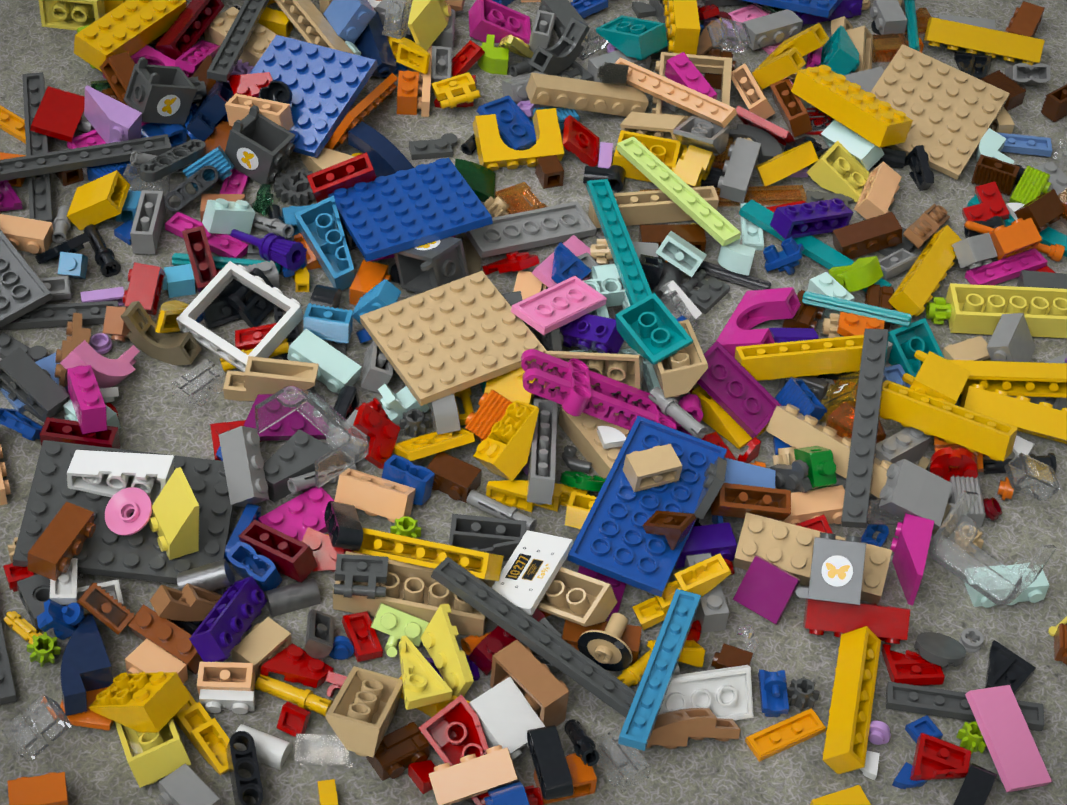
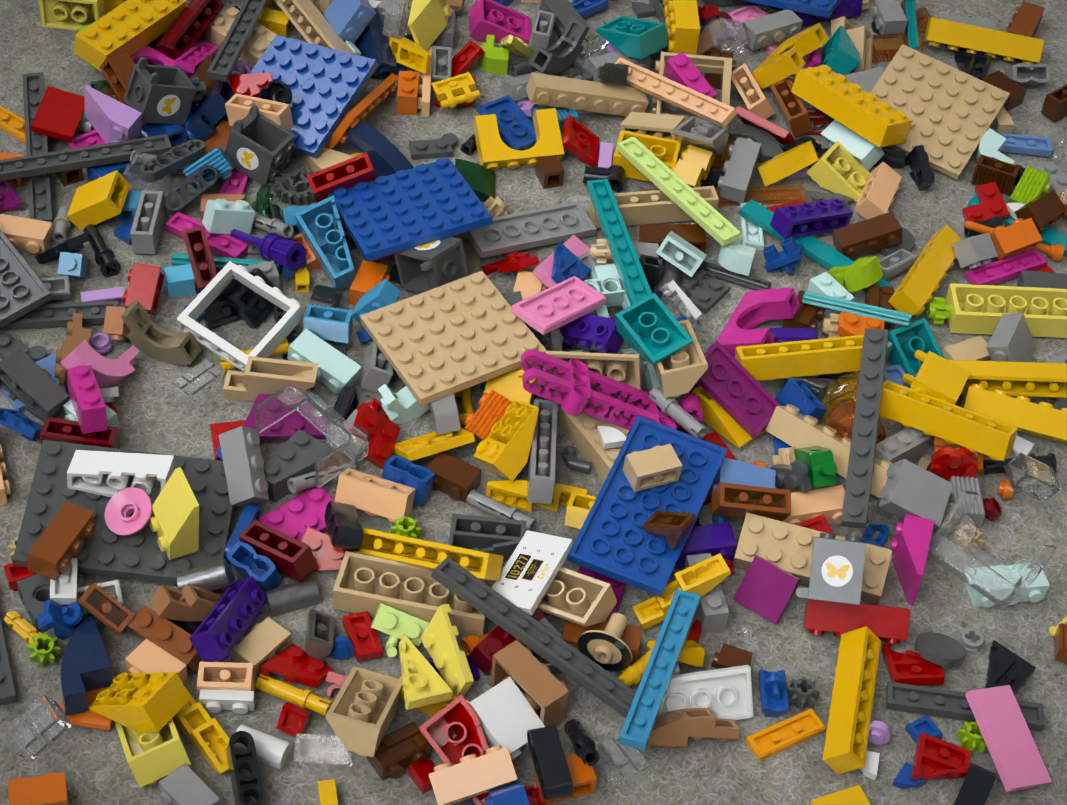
yellow slope [155,300,189,333] -> none
red plate [235,323,277,351] -> none
dark grey plate [334,554,389,599] -> none
dark grey gear [400,409,429,437] -> none
clear orange plate [495,182,547,214] -> none
green tile [560,471,606,491] -> none
dark grey wing [694,457,727,520] -> none
red tile [737,437,761,464] -> none
medium nougat slope [903,204,950,249] -> none

